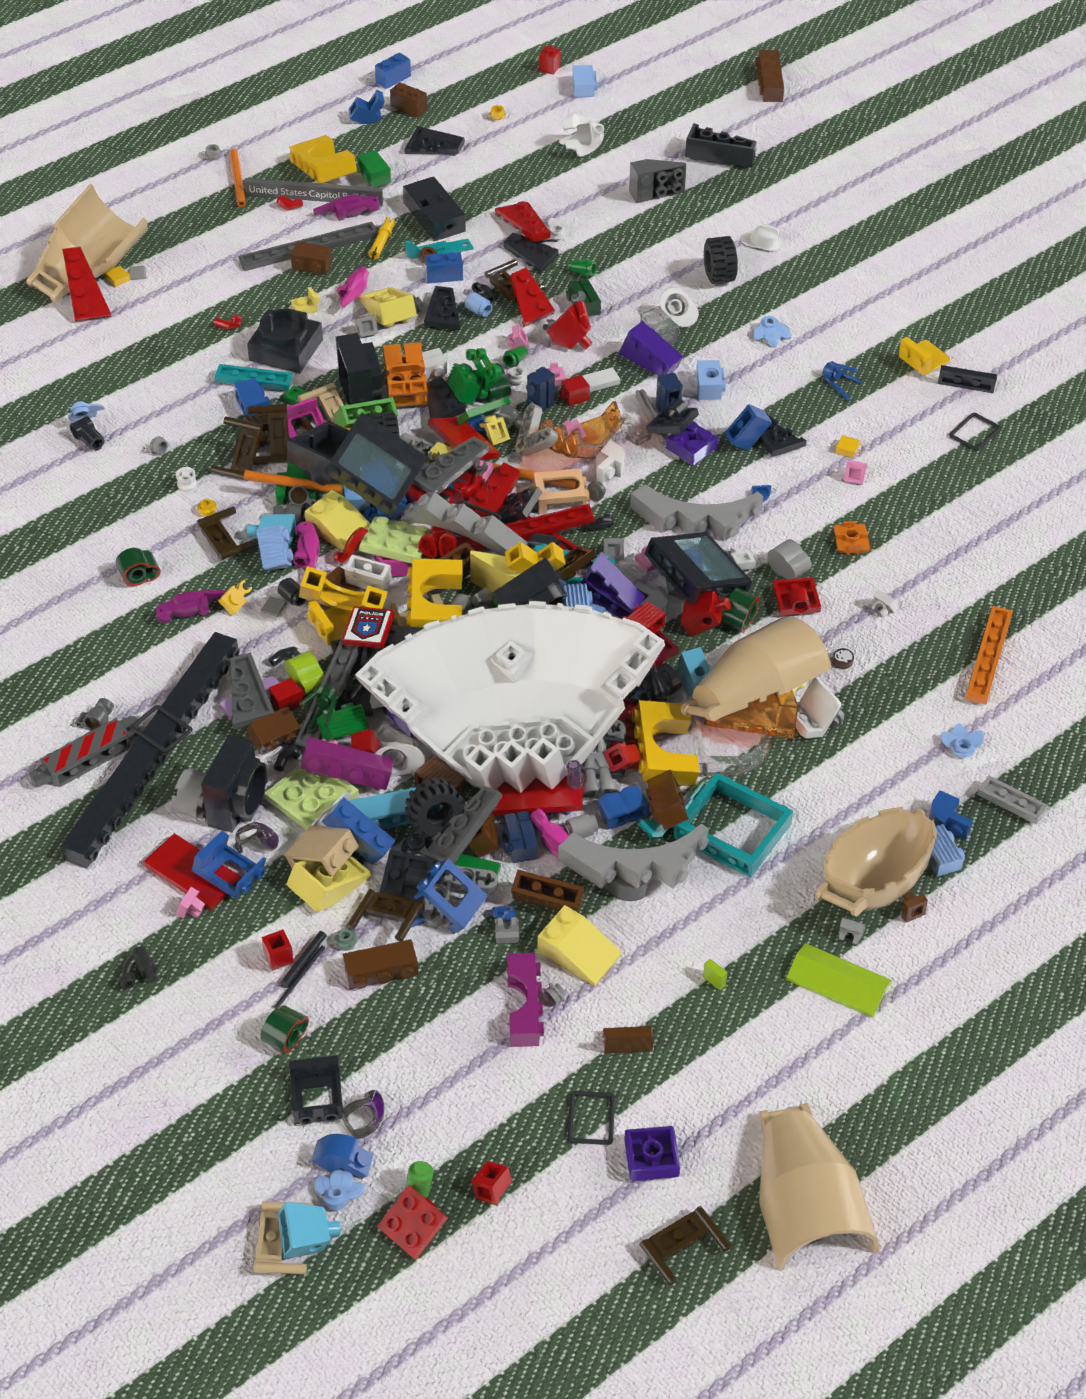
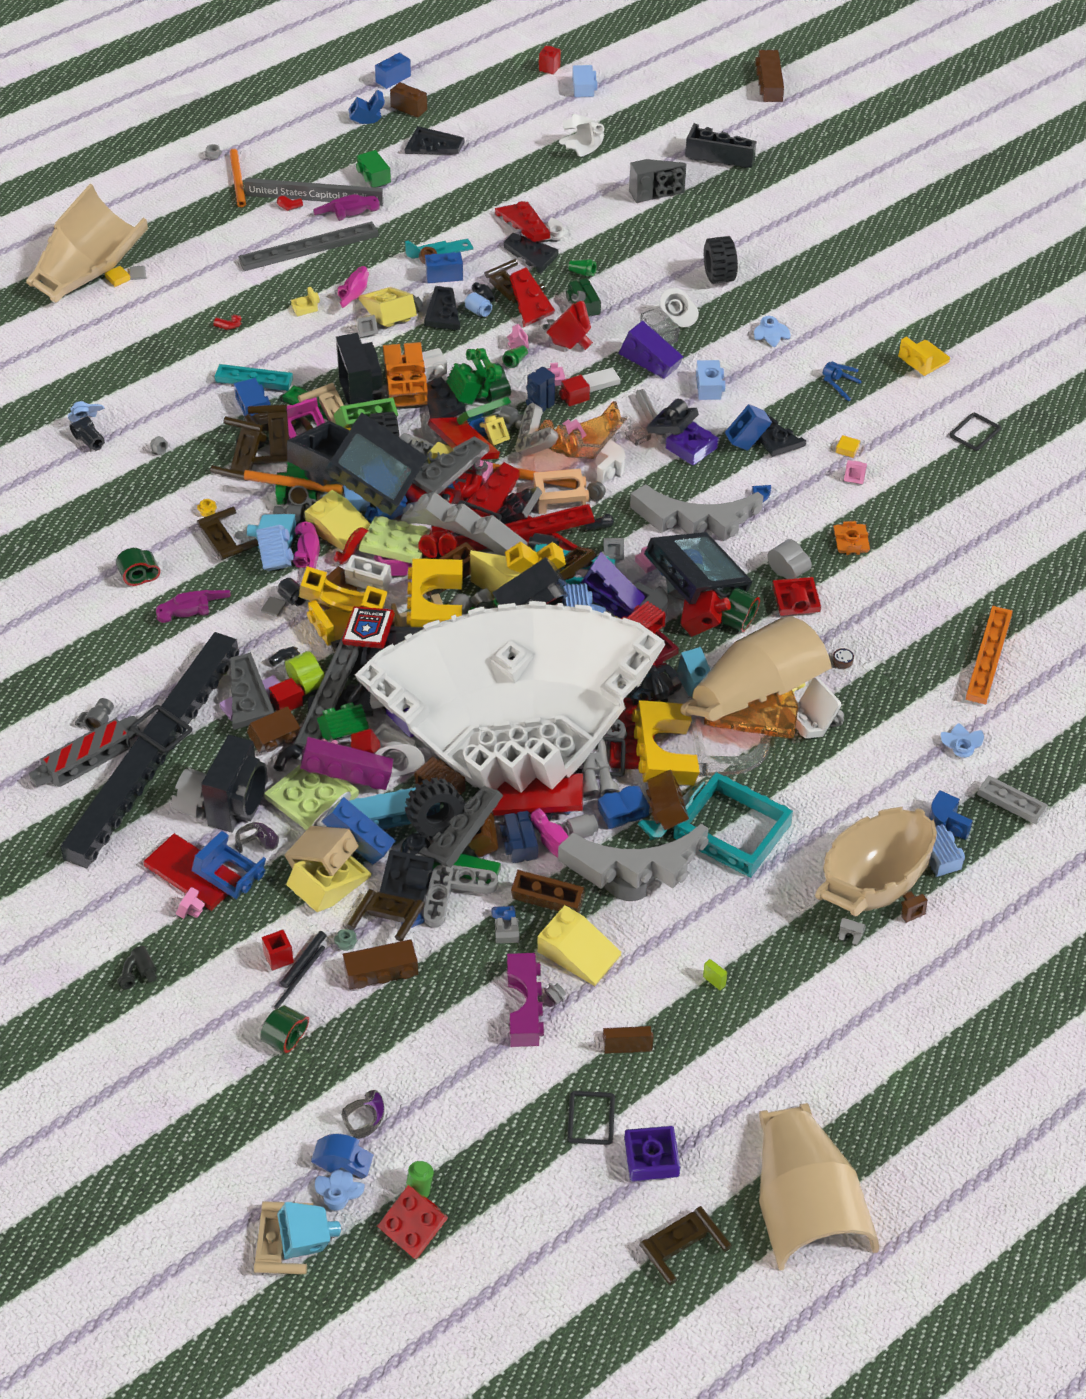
red wing [62,246,112,322] -> none
white wheel [176,467,197,492] -> none
yellow plate [218,580,252,615] -> none
black container [247,308,323,374] -> none
yellow arch [289,135,357,183] -> none
black window [289,1055,344,1125] -> none
reddish brown brick [291,241,333,275] -> none
dark green plant [300,685,339,733] -> none
yellow pin [368,217,396,260] -> none
black brick [403,176,466,242] -> none
window [414,859,488,934] -> none
red brick [471,1161,512,1206] -> none
yellow plate [489,105,506,120] -> none
white plate [507,367,526,384] -> none
clear purple pin [566,760,585,789] -> none
red brick [603,743,642,772] -> none
dark blue brick [656,372,683,412] -> none
white plate [730,543,756,571] -> none
white piece [741,224,783,251] -> none
lime slope [786,943,892,1017] -> none
white tile [872,589,899,617] -> none
black plate [938,365,998,394] -> none

